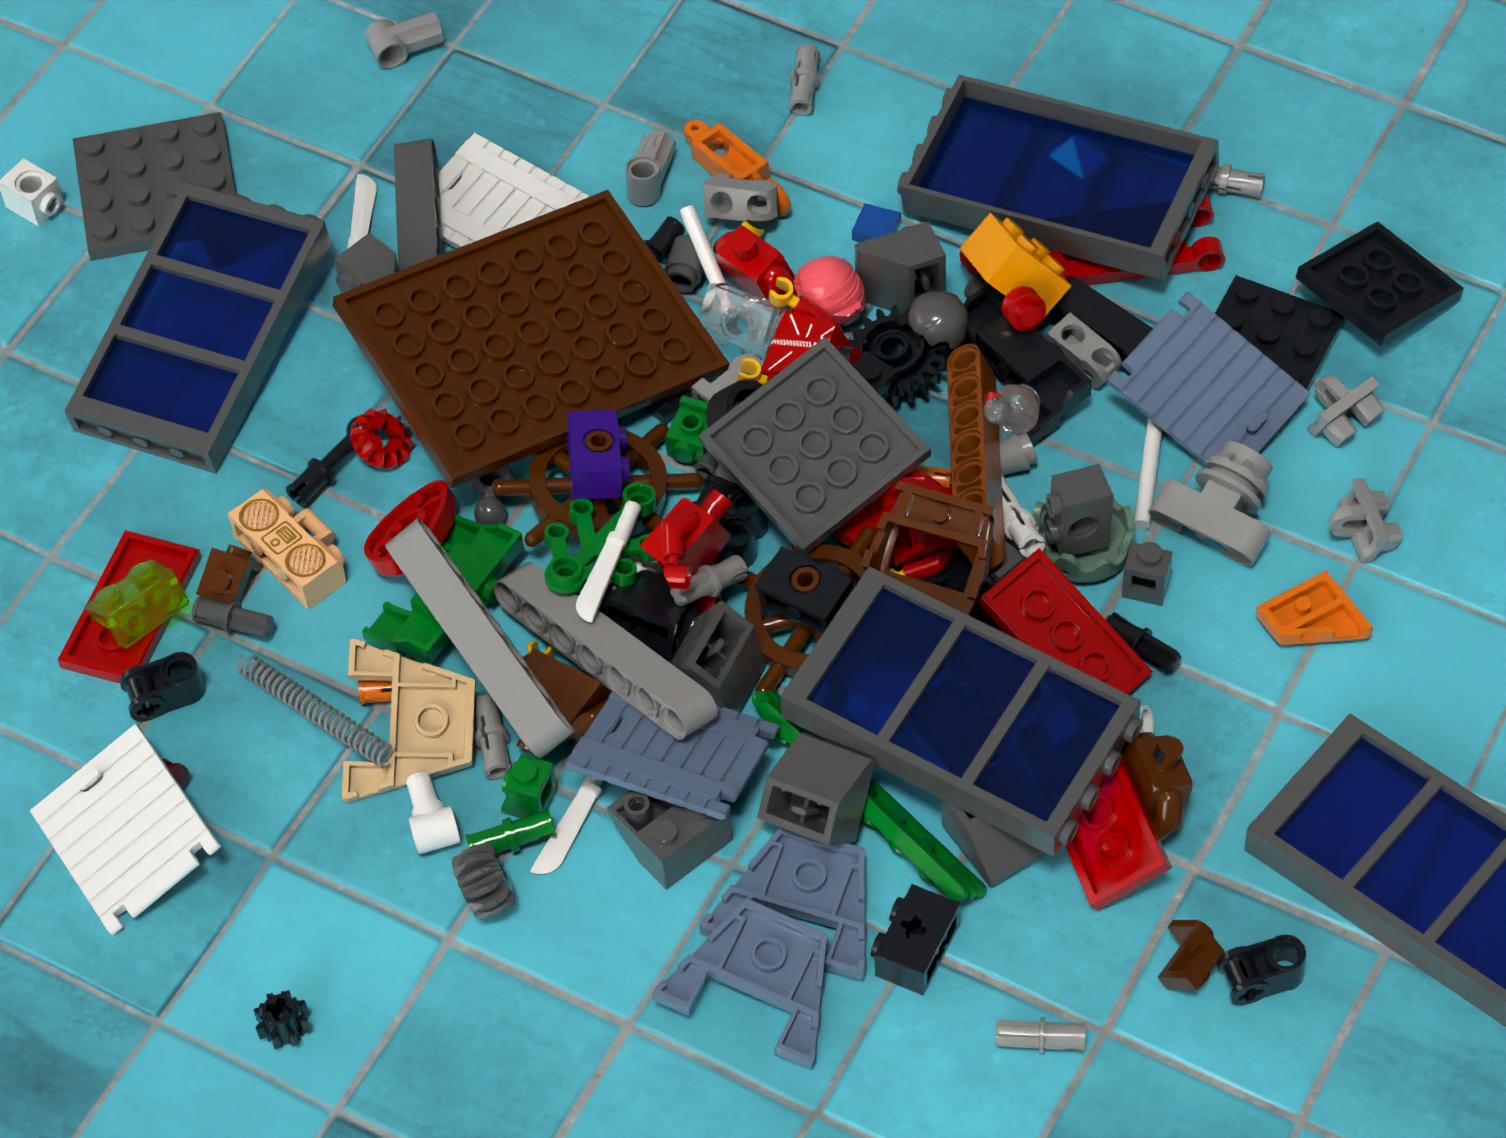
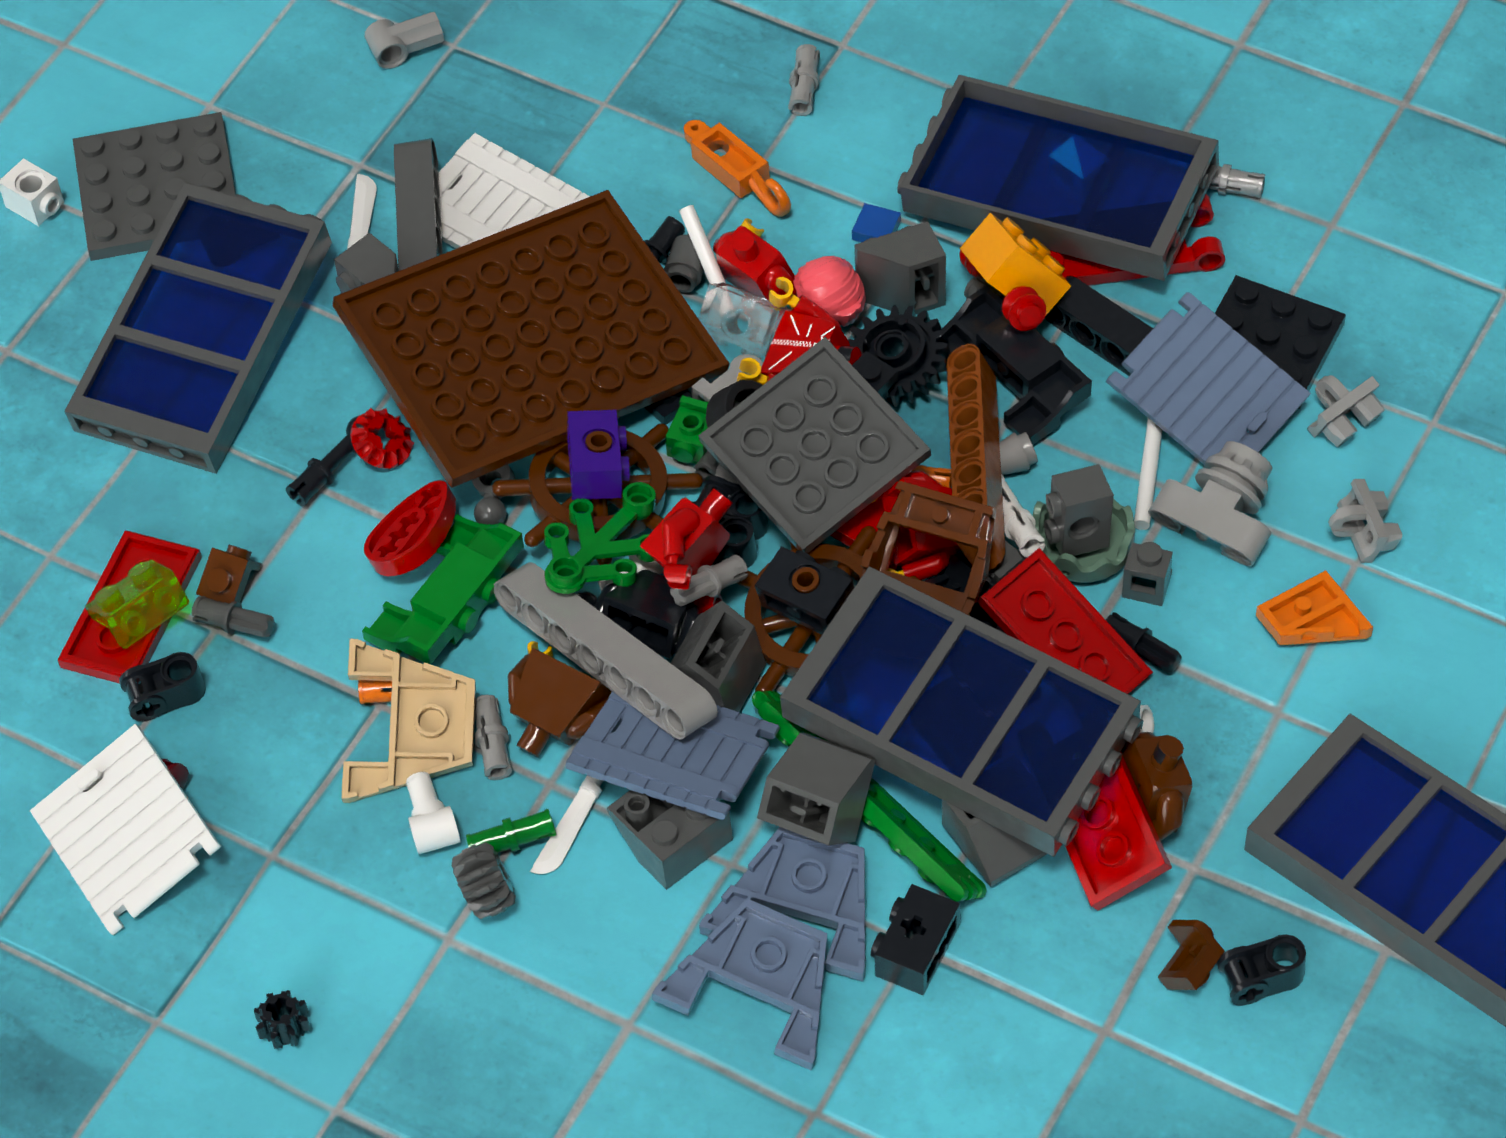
light nougat piece [227,488,347,610] -> none
light grey piece [237,655,392,769] -> none
light grey beam [385,518,574,759] -> none
green brick [501,754,557,818] -> none
white piece [576,501,641,623] -> none
light grey piece [626,129,676,207] -> none
light grey leg [703,172,778,221] -> none
dark grey hair [908,291,968,349] -> none
clear animal [983,384,1040,434] -> none
light grey axle [995,1017,1086,1053] -> none
light grey leg [1046,312,1122,389] -> none
black plate [1295,221,1464,347] -> none

